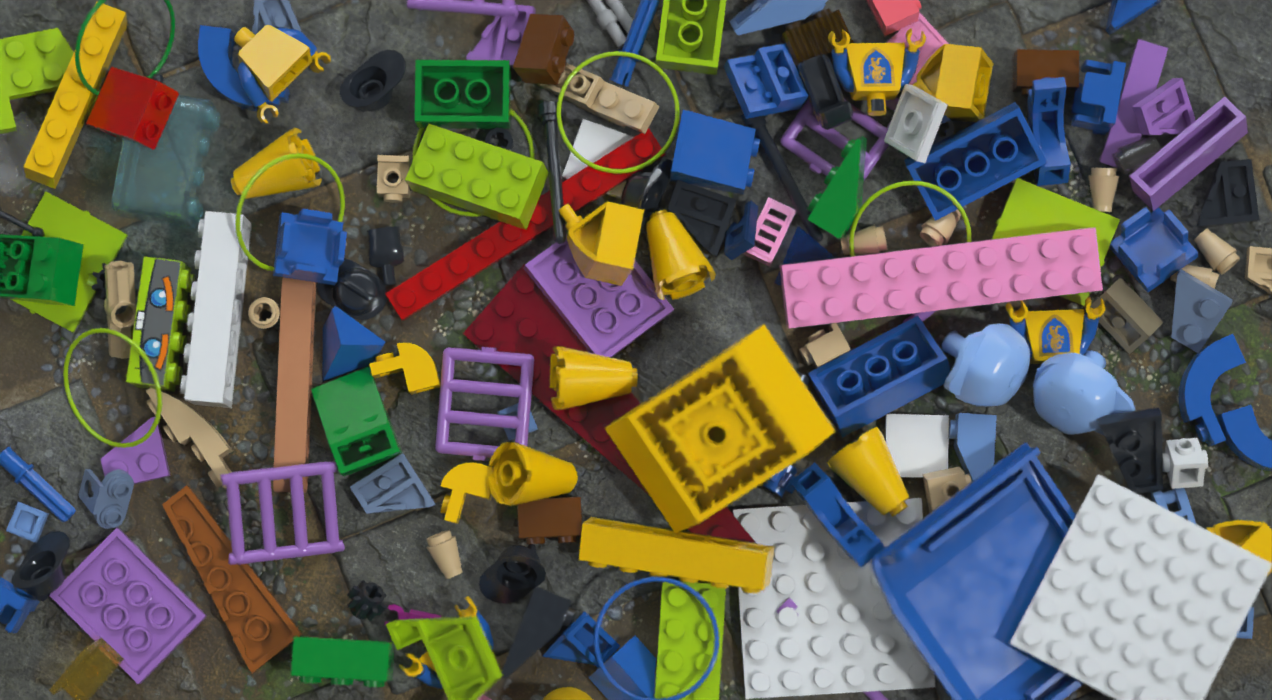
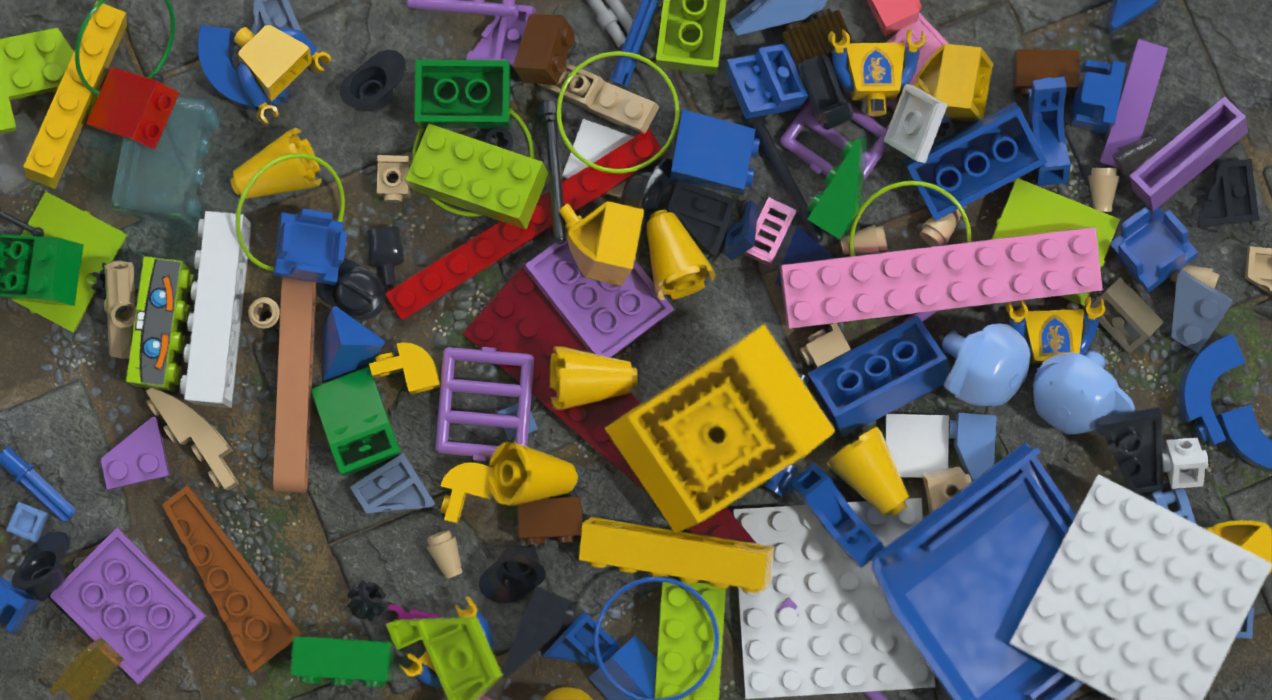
lime piece [63,328,162,448] -> none
sand blue bracket [79,469,134,529] -> none
medium lavender bar [220,461,345,565] -> none
medium lavender wing [1132,78,1196,135] -> none
tan cone [1194,228,1240,275] -> none

